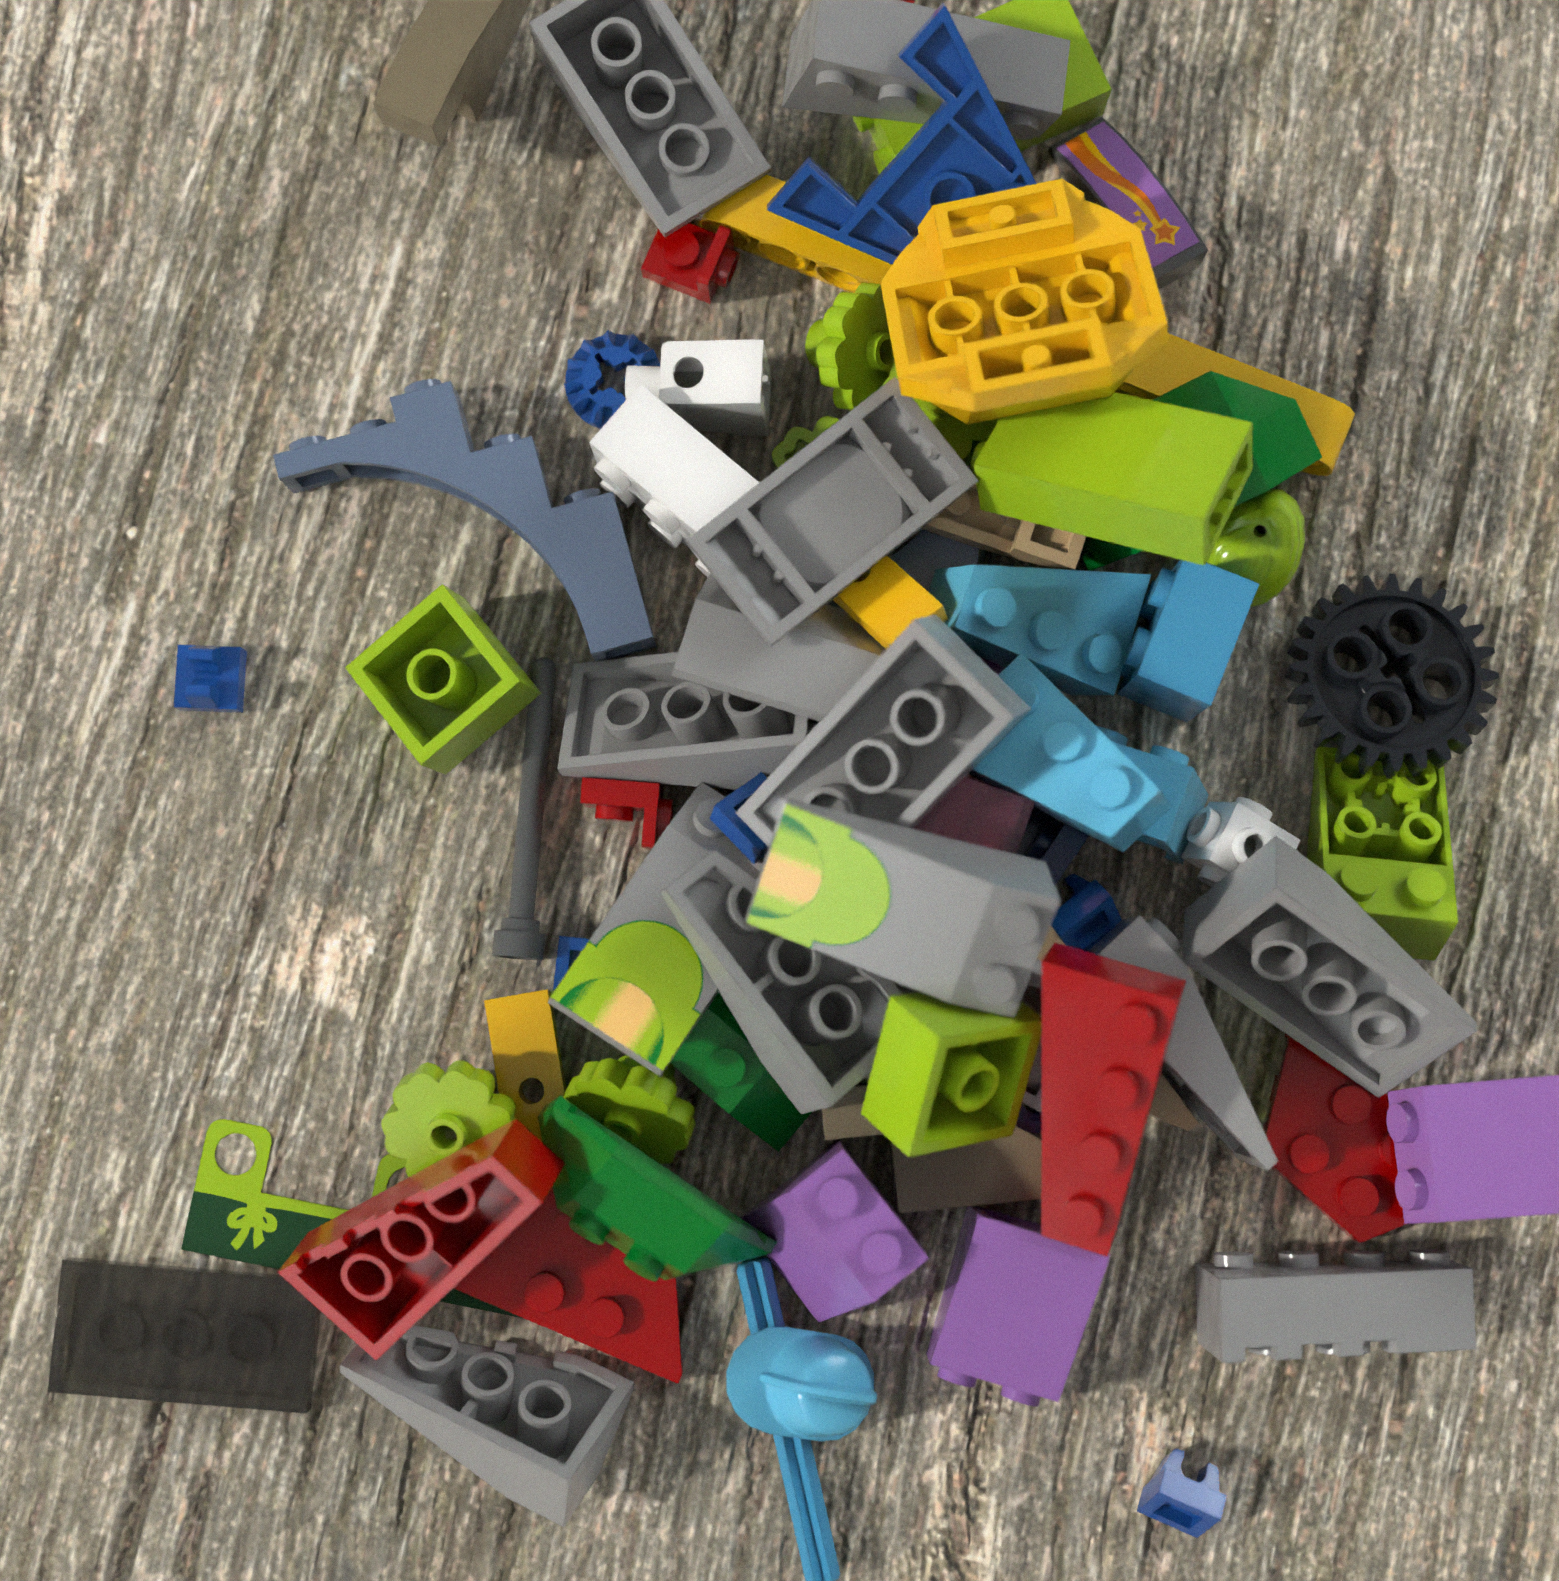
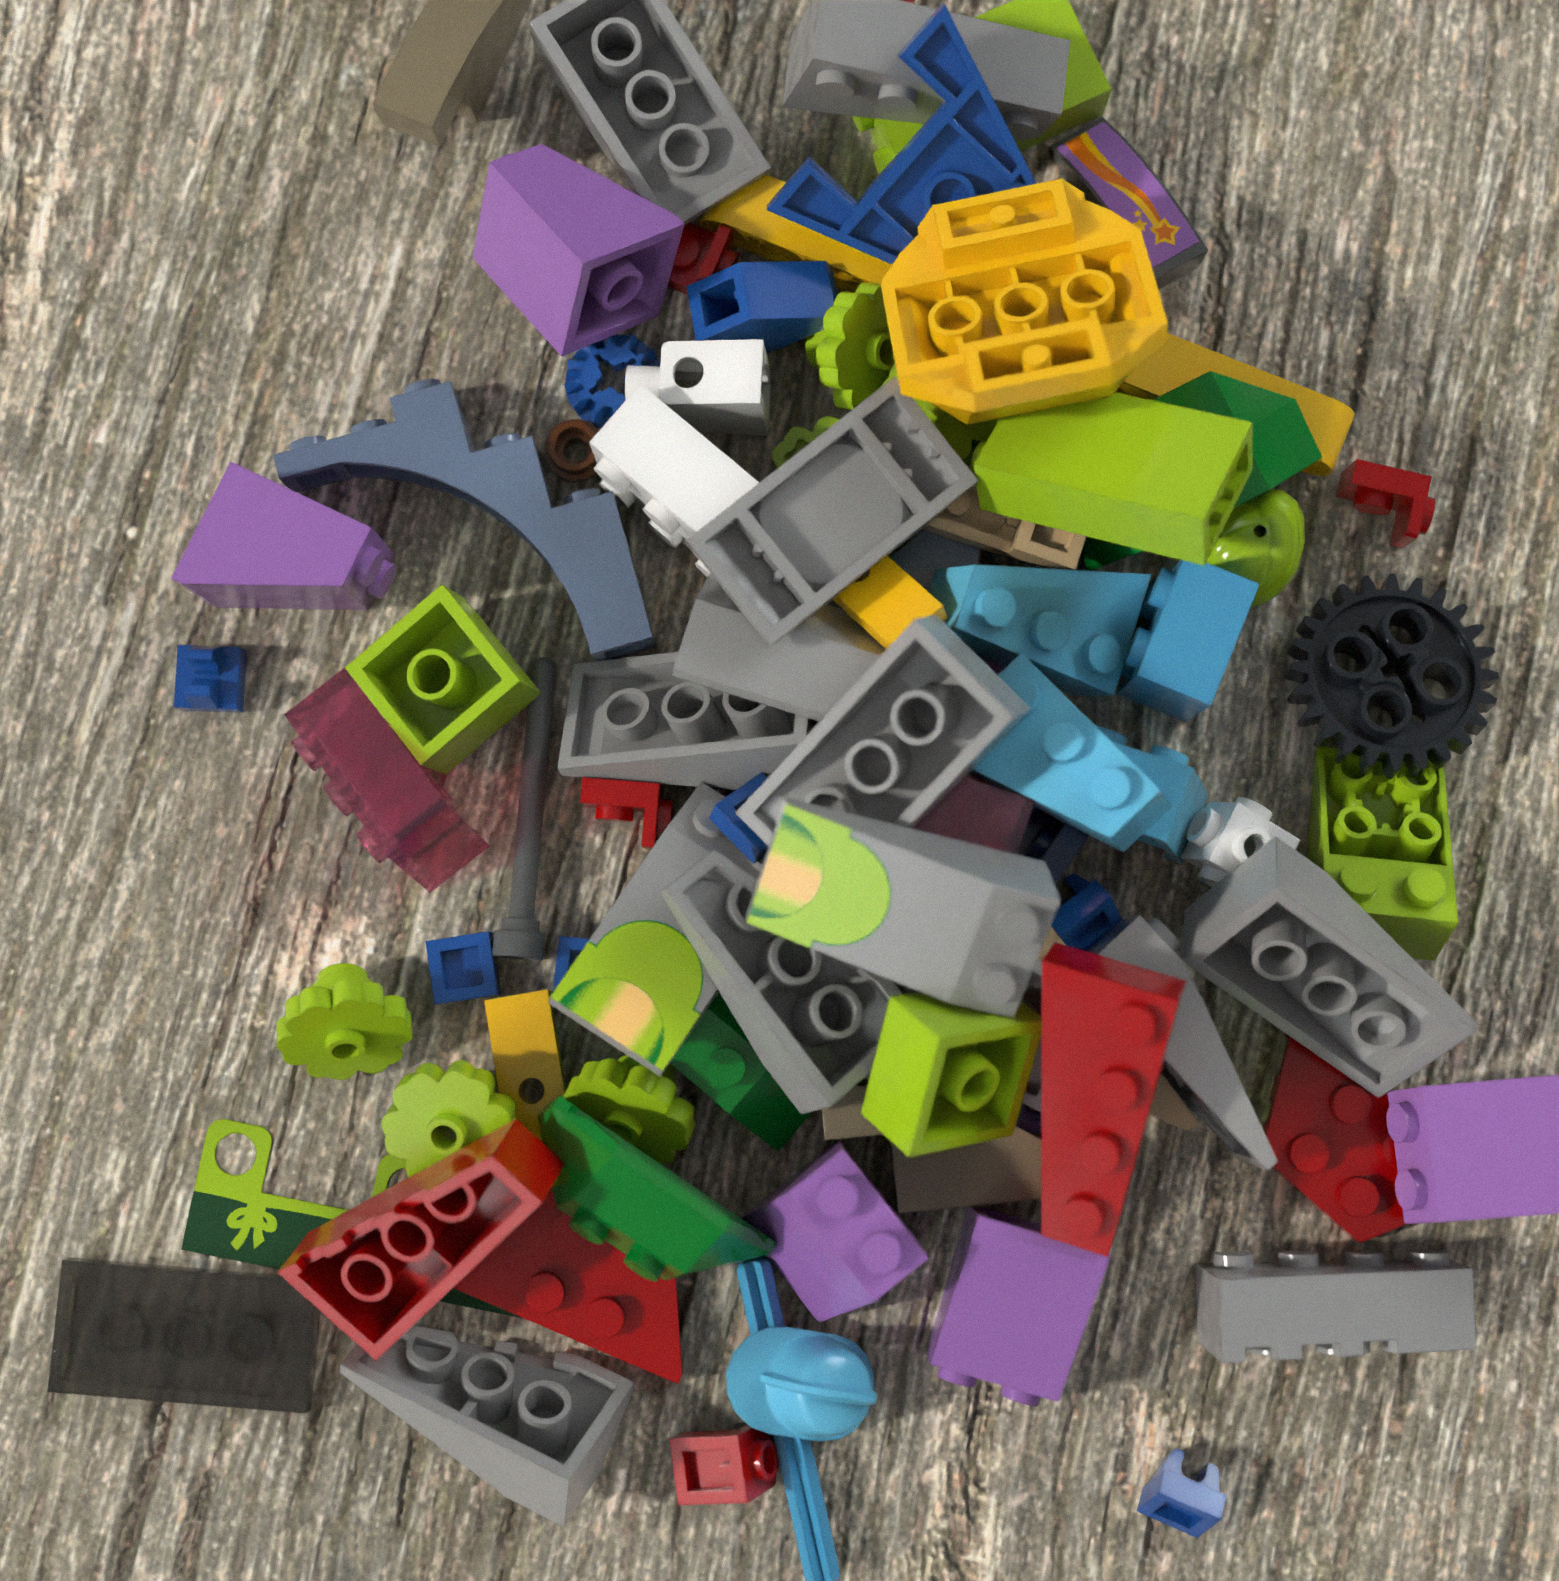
none -> medium lavender slope [171,461,396,610]
none -> lime plant [276,963,413,1080]
none -> clear pink wedge [284,668,489,893]
none -> blue tile [425,931,501,1005]
none -> medium lavender slope [473,144,685,357]
none -> reddish brown plate [544,419,599,483]
none -> red bracket [669,1424,778,1505]
none -> blue slope [686,261,837,354]
none -> red bracket [1336,459,1435,548]

